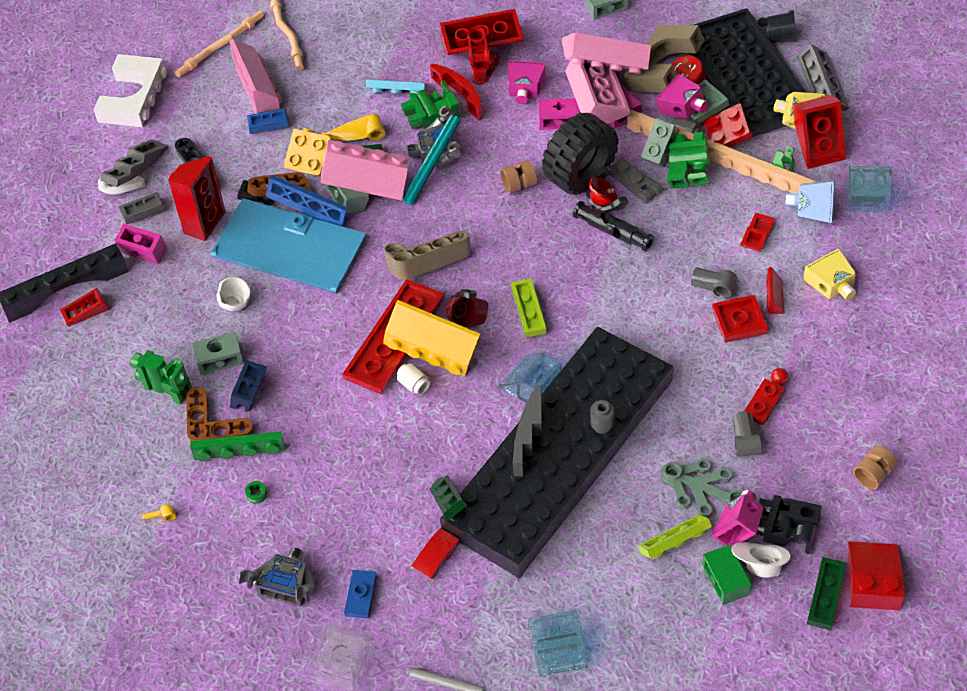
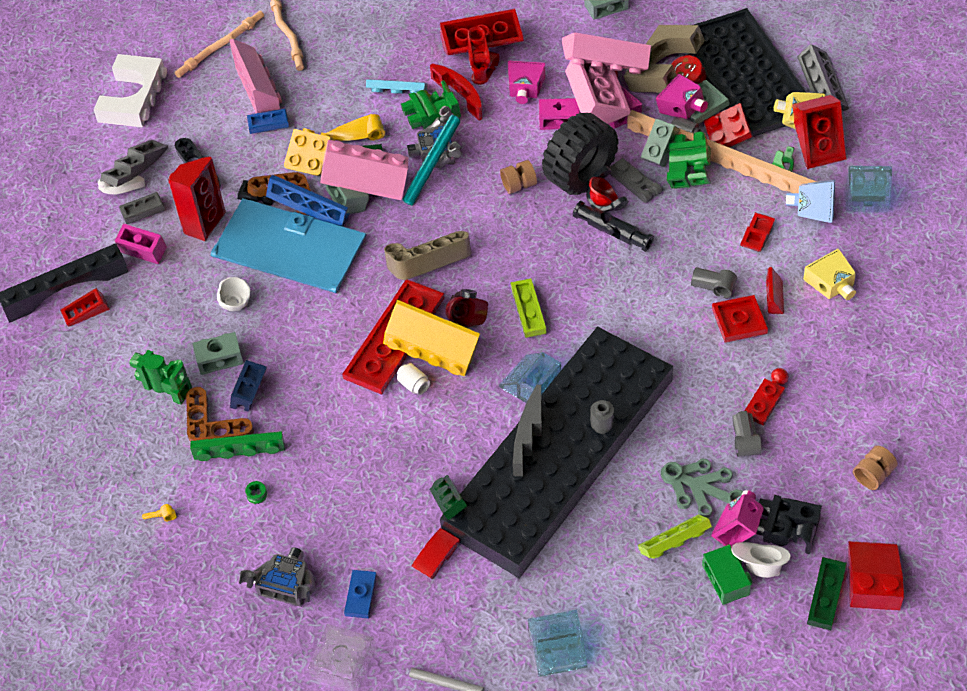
black hat [757,10,795,42] -> none

